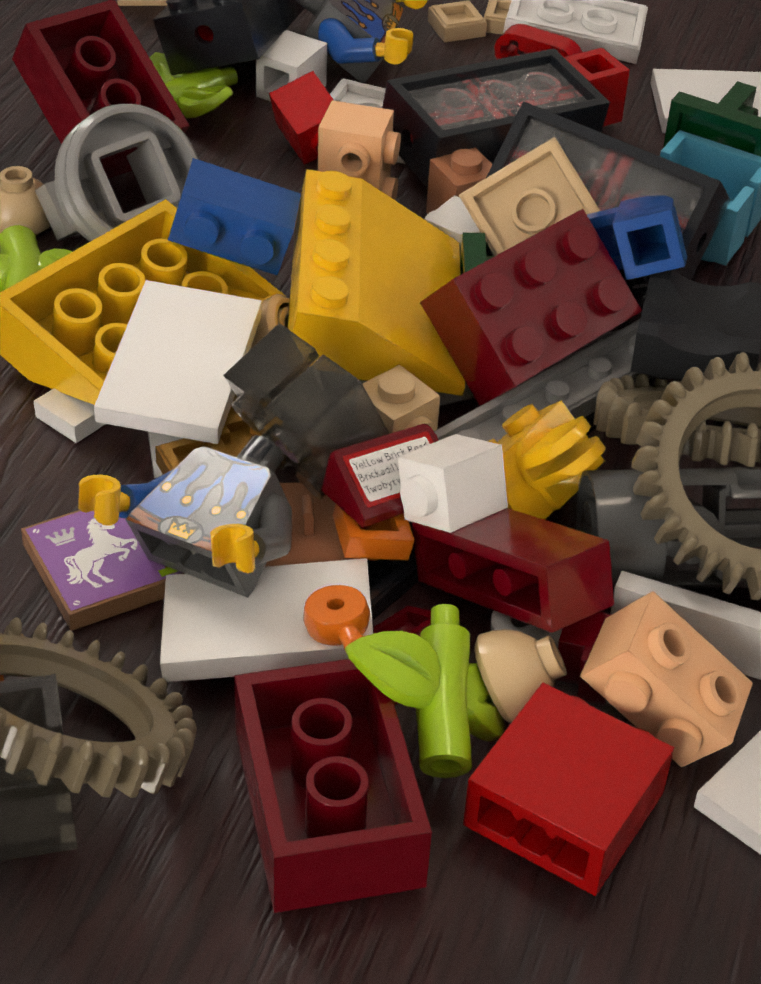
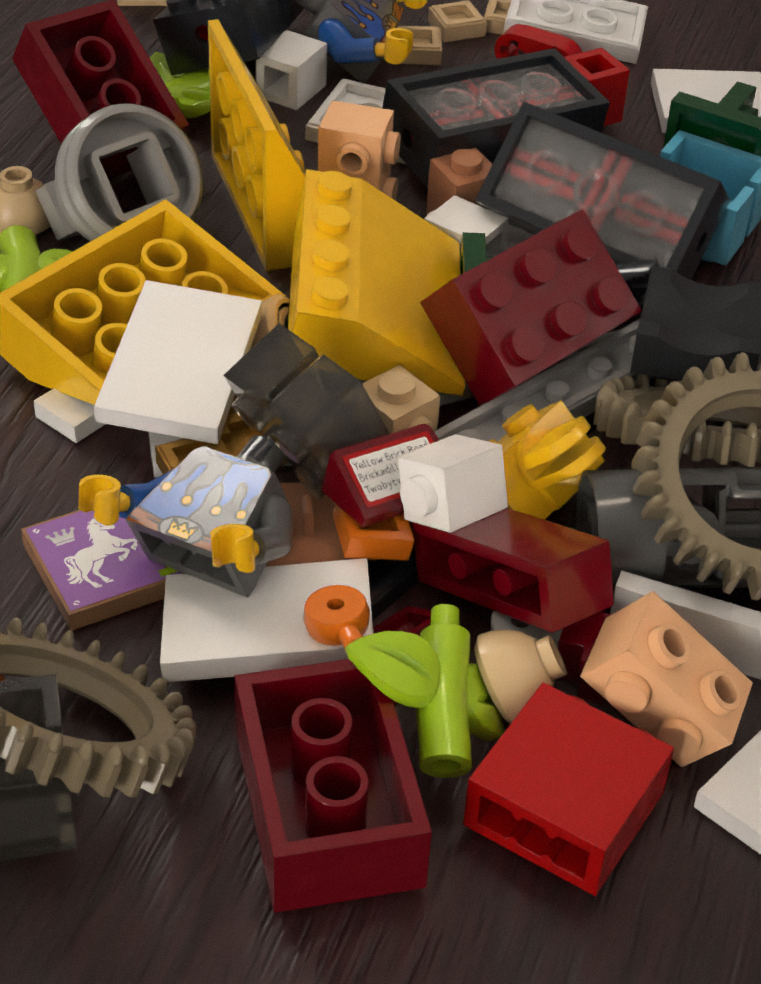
blue brick [168,158,301,276] -> none
red brick [269,71,334,165] -> none
tan tile [459,137,600,256] -> none
blue brick [587,195,687,280] -> none
none -> yellow slope [208,19,306,271]
none -> tan tile [397,26,442,65]

